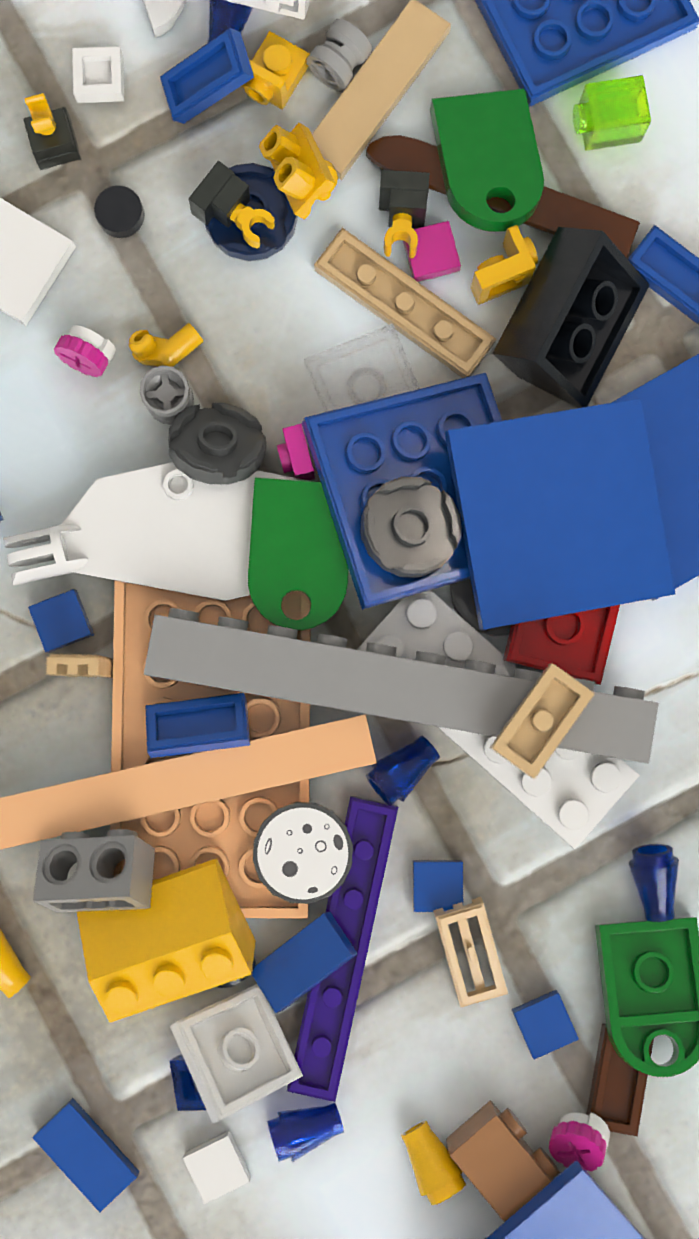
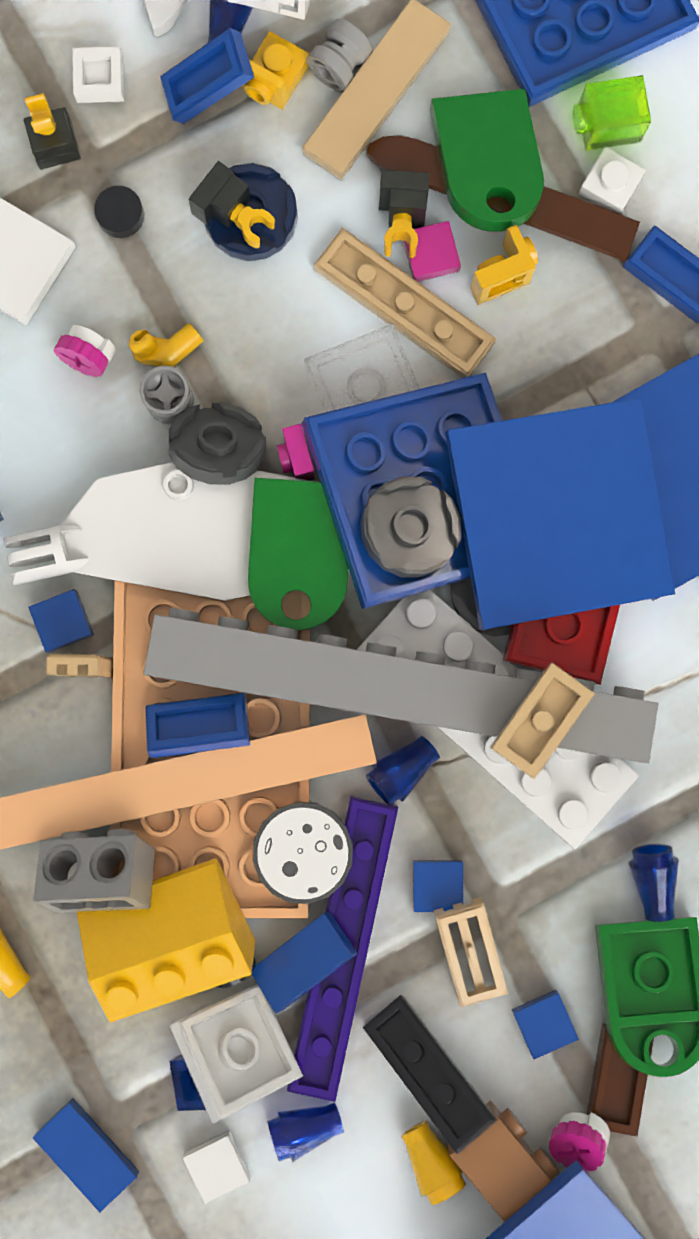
yellow hips [259,123,338,220] -> none
black slope [492,227,650,408] -> none
none -> black tile [363,995,498,1154]
none -> white plate [578,147,646,214]

